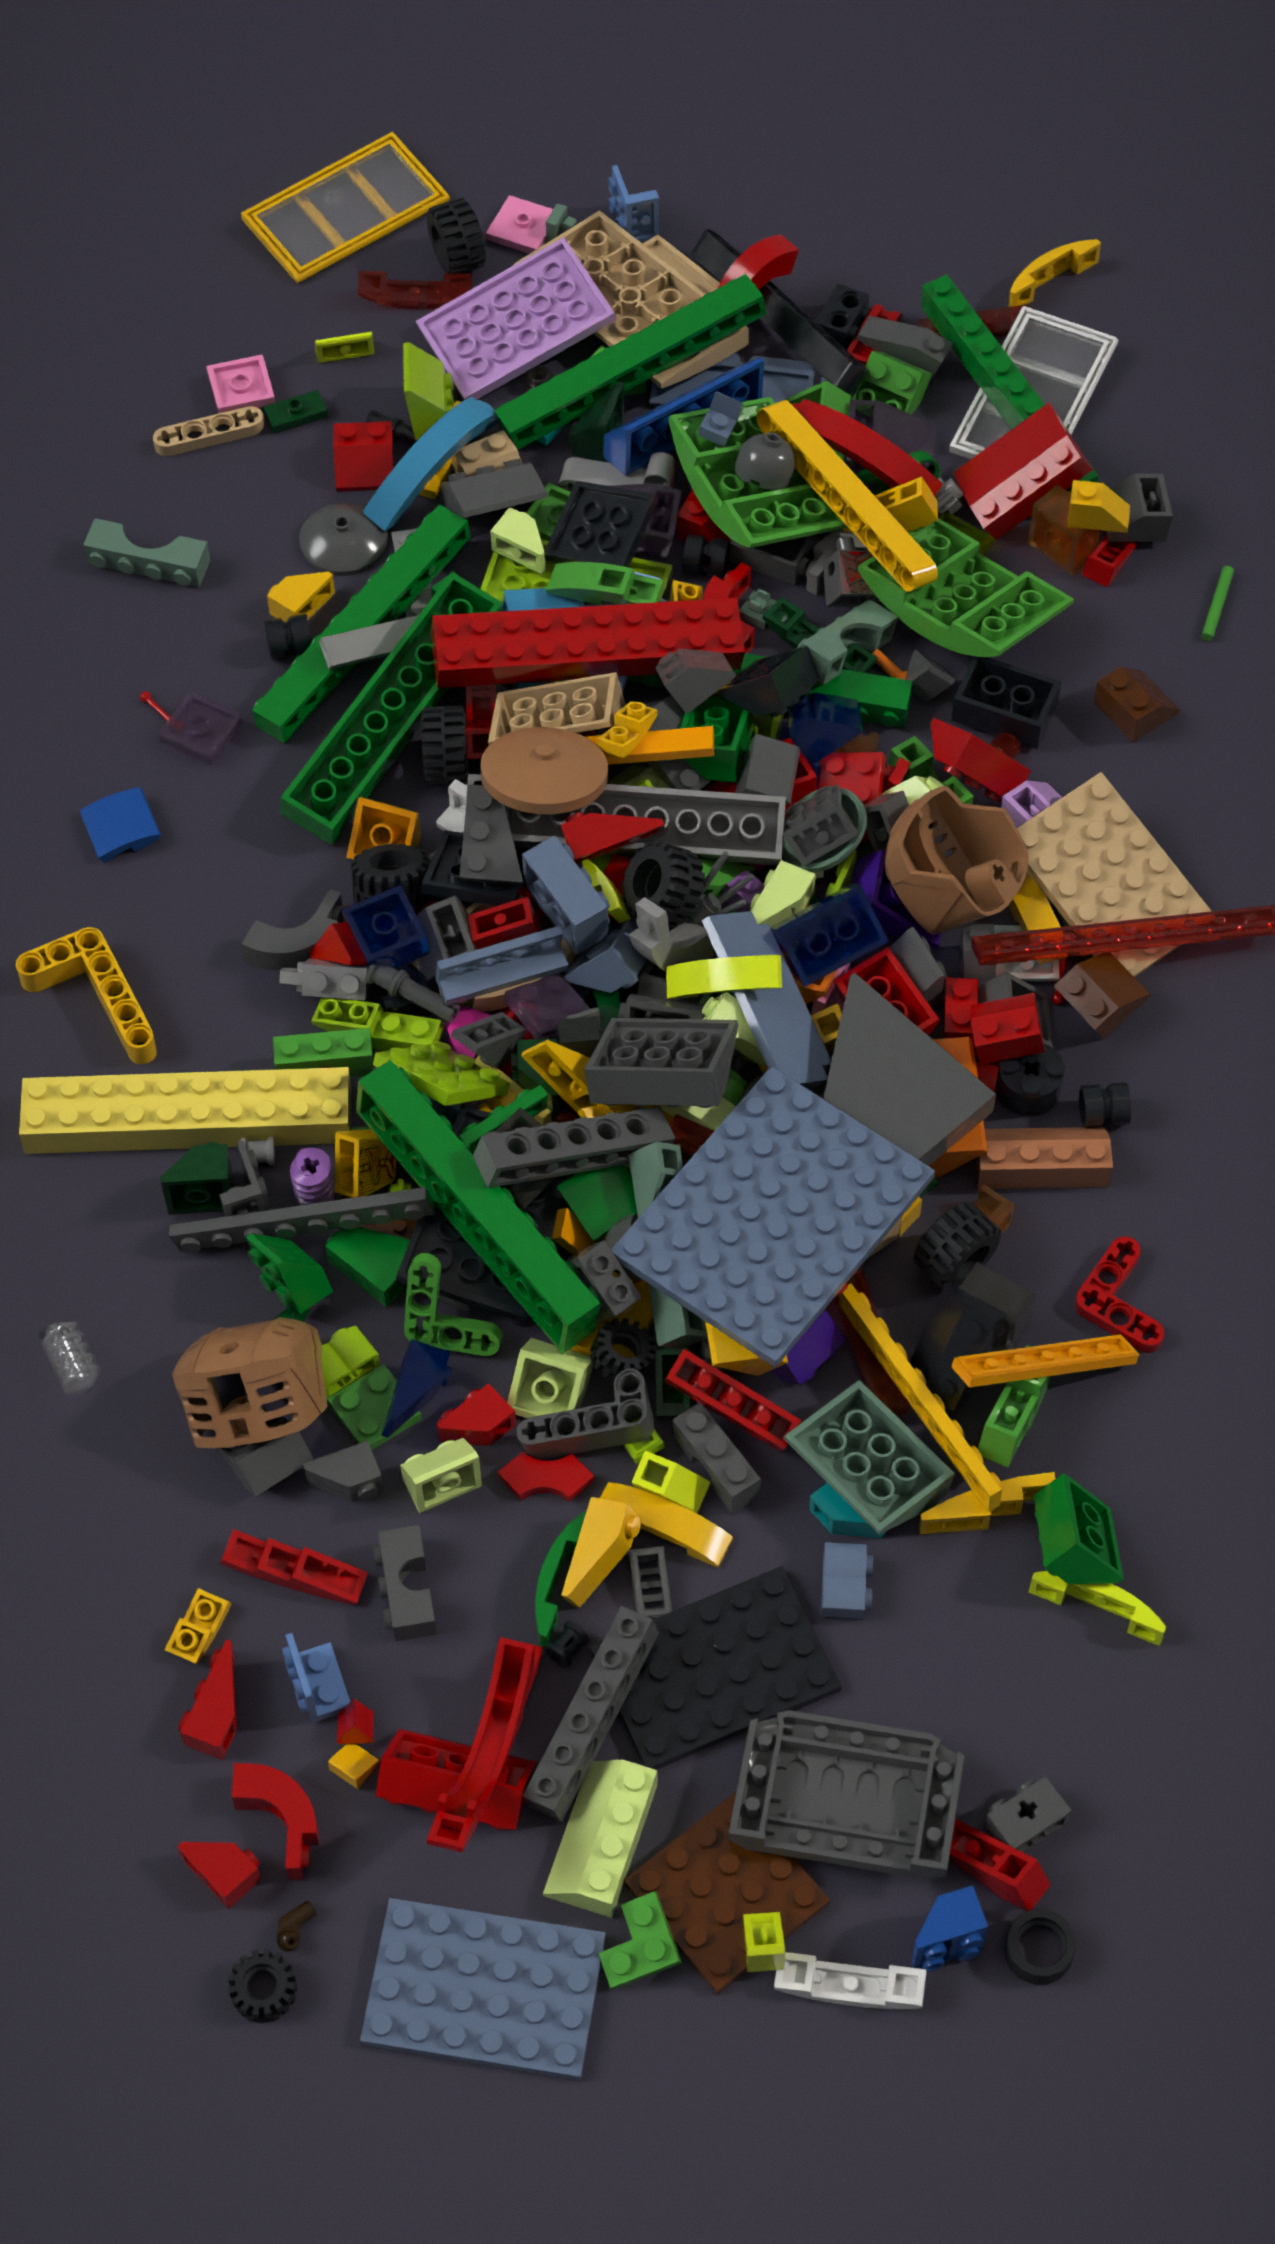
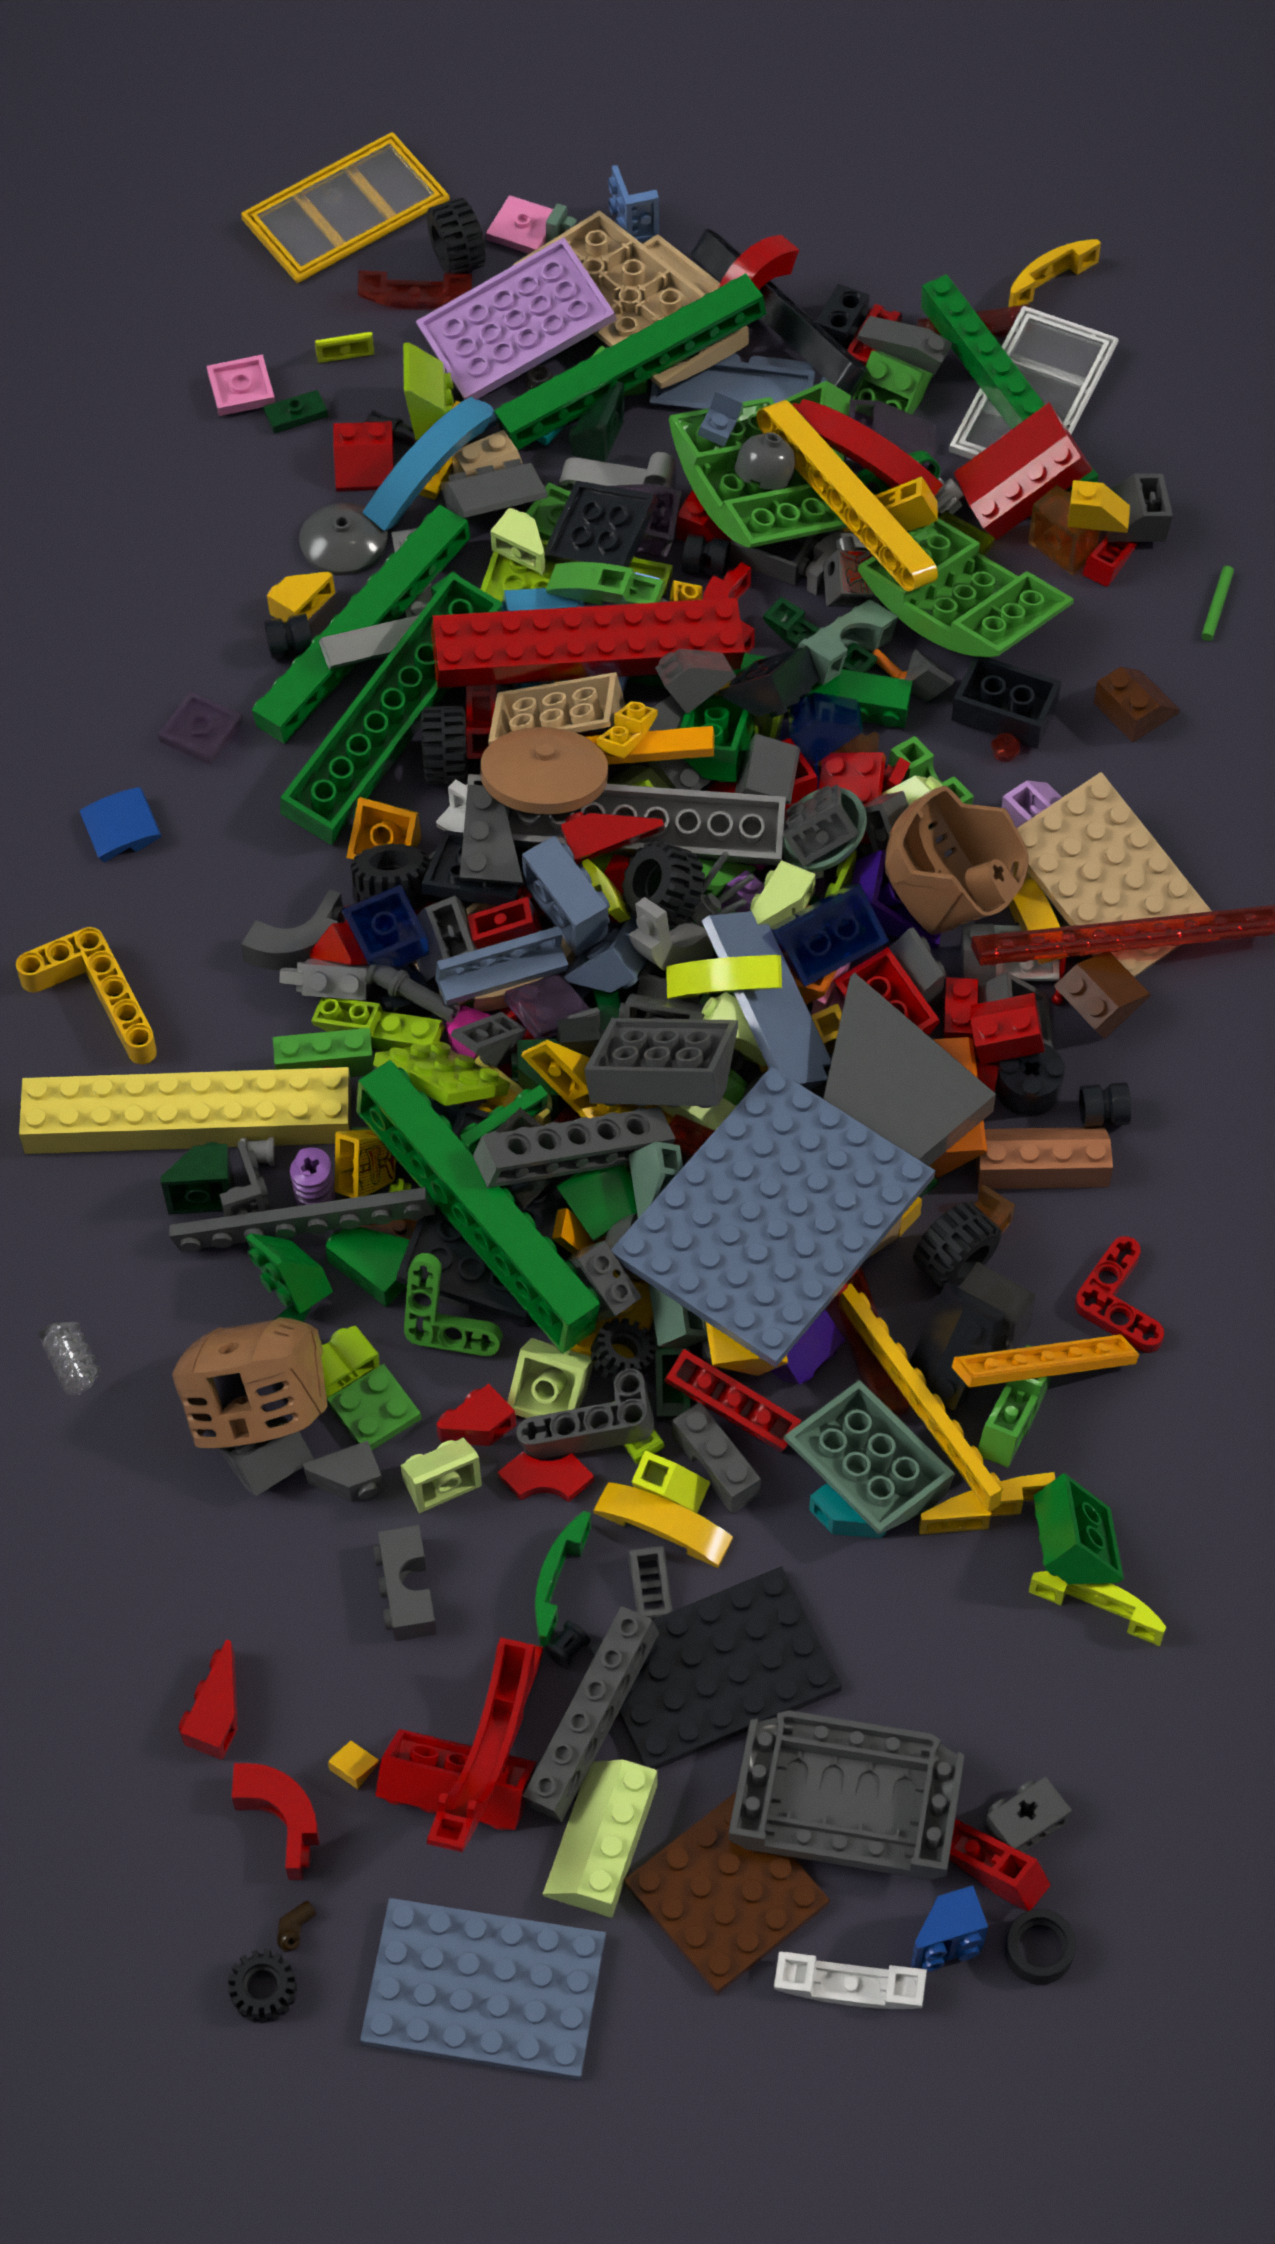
sand green arch [83,518,211,587] -> none
red hinge [140,691,185,735] -> none
tan beam [153,406,264,457] -> none
yellow slope [165,1588,232,1664] -> none
red slope [177,1842,261,1909] -> none
red slope [219,1529,368,1605] -> none
medium blue bracket [282,1633,350,1723] -> none
red slope [337,1698,374,1744] -> none
clear blue slope [381,1339,452,1438] -> none
yellow slope [561,1497,641,1608] -> none
bright green plate [599,1891,682,1990] -> none
blue slope [604,357,764,476] -> none
sand green tile [739,589,776,630] -> none
neon yellow slope [743,1912,785,1972] -> none
sand blue brick [821,1542,873,1619] -> none
red slope [931,718,1031,803] -> none

